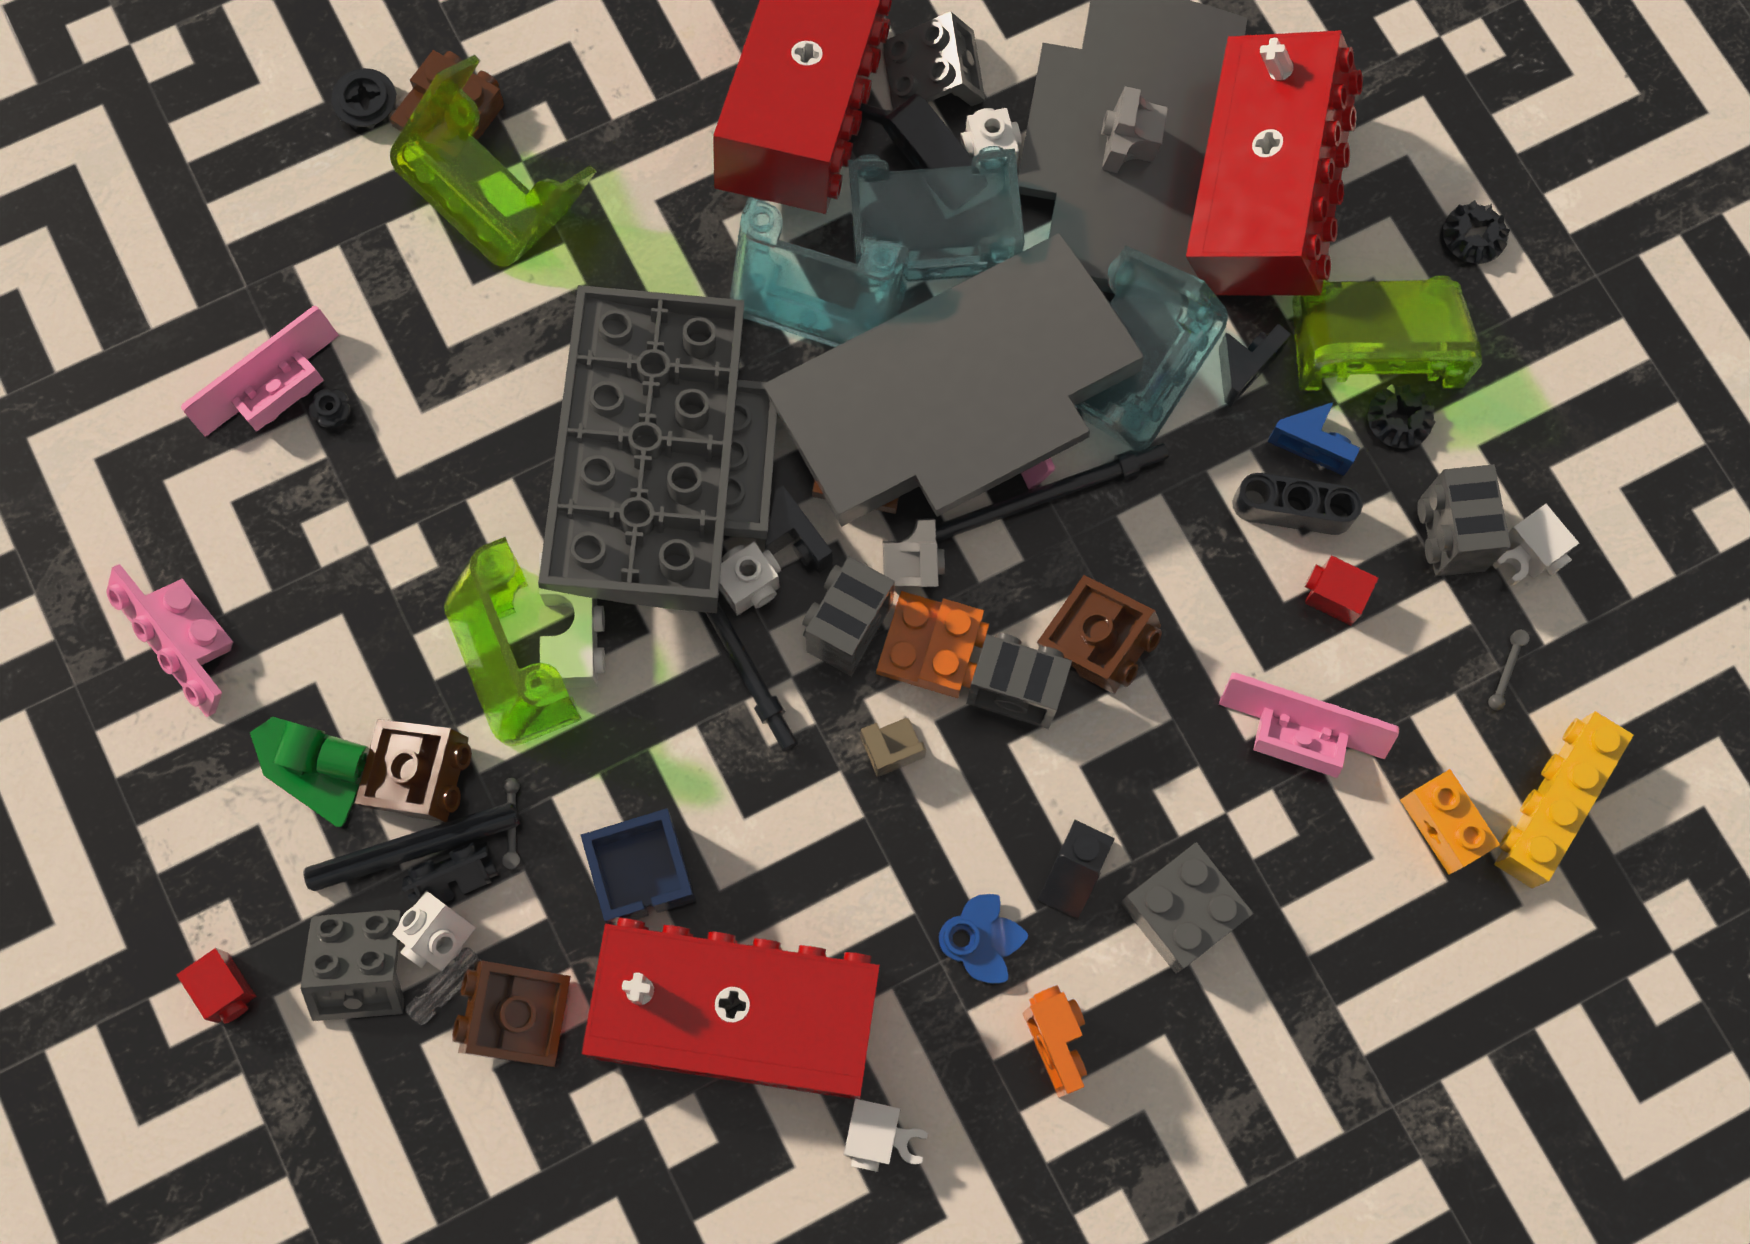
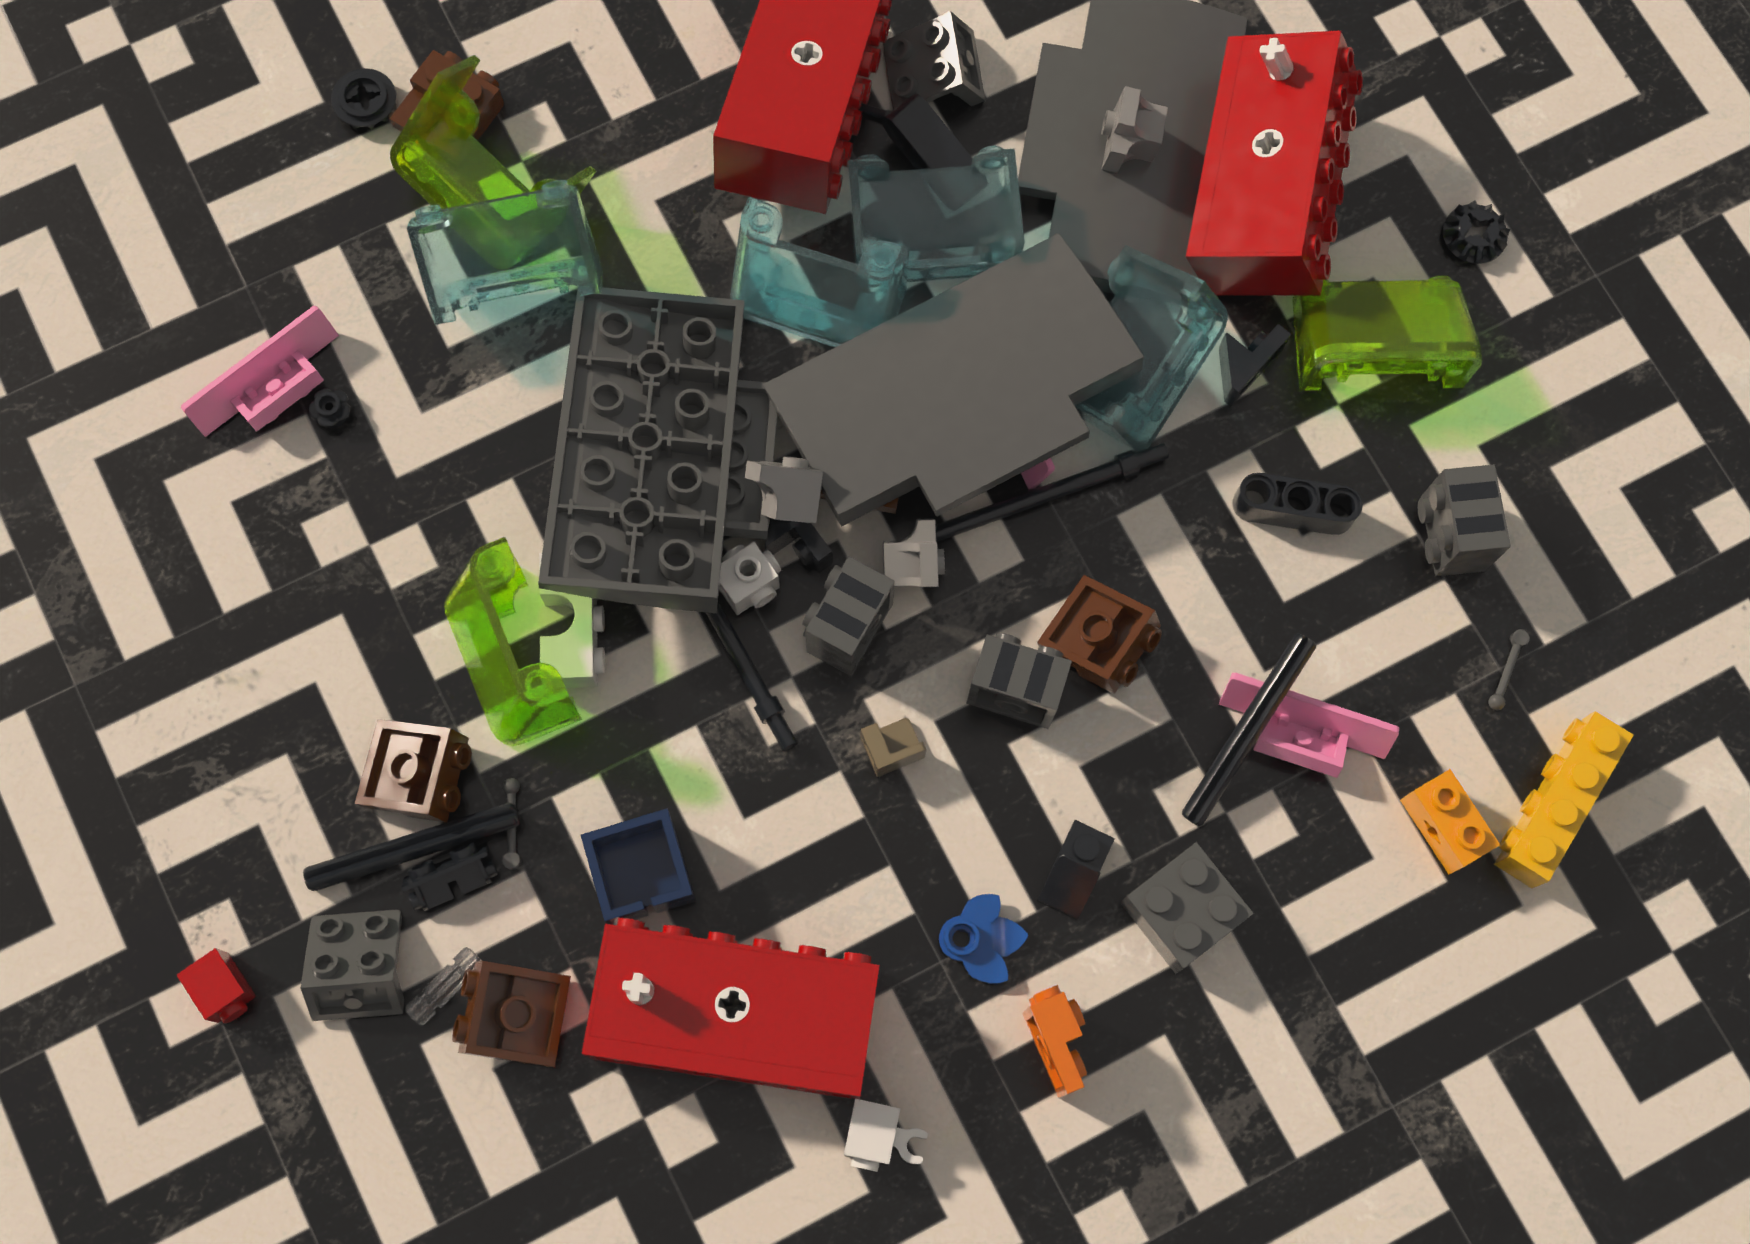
bright pink bracket [106,564,233,717] -> none
green panel [250,717,369,827] -> none
white brick [393,890,476,972] -> none
orange plate [876,591,989,698] -> none
white brick [960,108,1021,176] -> none
blue slope [1267,403,1360,476] -> none
red brick [1304,555,1378,626] -> none
black gear [1367,384,1436,449] -> none
white brick [1493,504,1579,586] -> none
none -> clear light blue windscreen [406,180,603,325]
none -> light grey brick [745,456,823,523]
none -> black axle [1182,633,1316,826]

